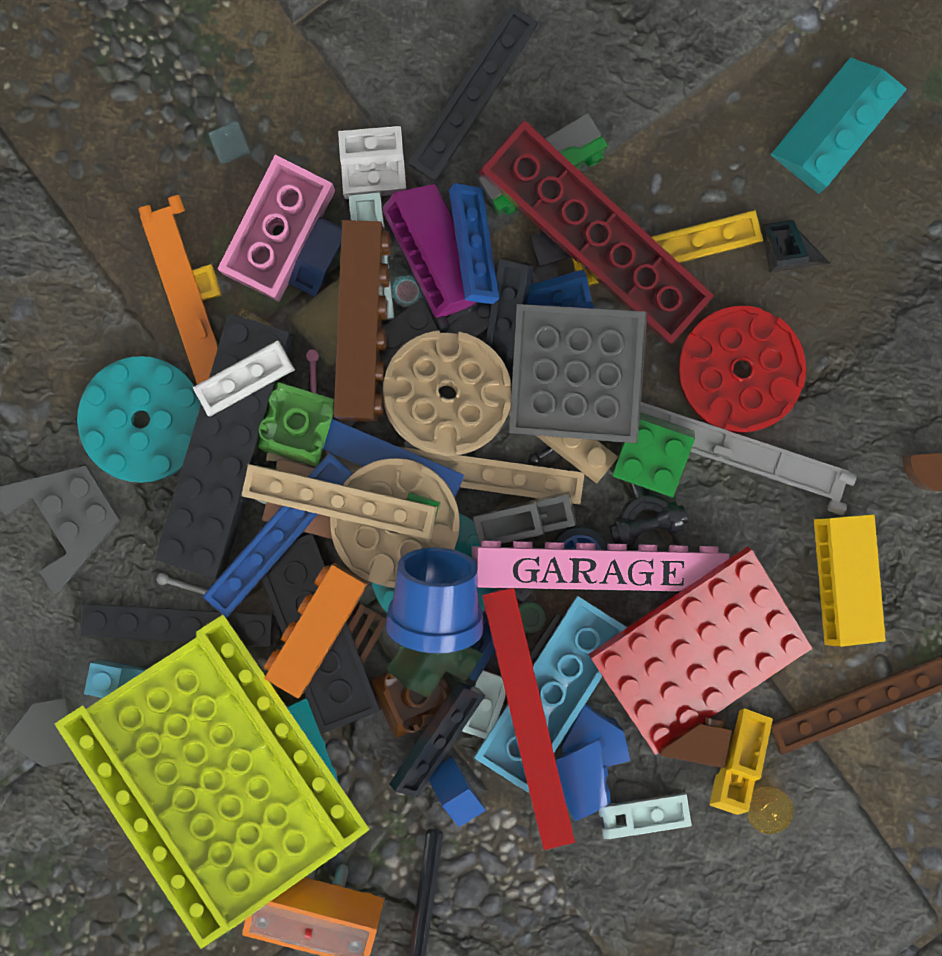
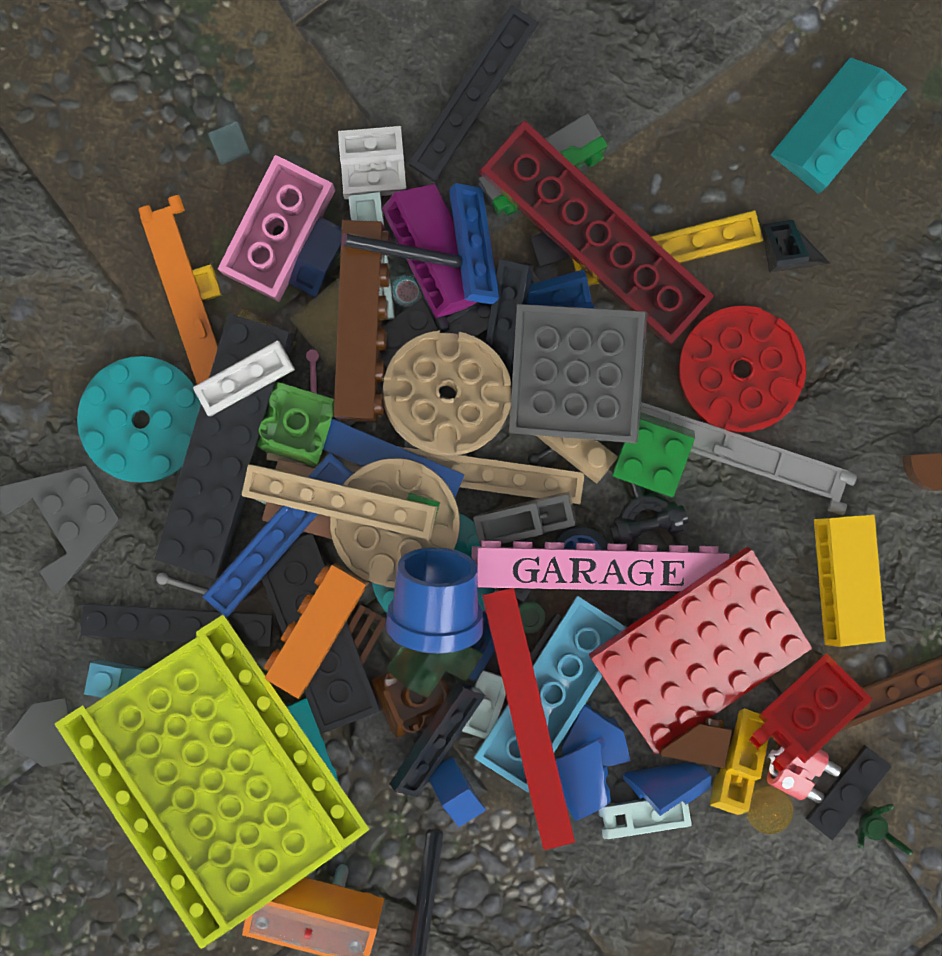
none -> black bar [341,233,462,268]
none -> blue slope [623,762,711,816]
none -> red tile [749,653,873,773]
none -> piece [767,747,841,803]
none -> black plate [805,745,892,841]
none -> dark green plant [855,804,913,855]

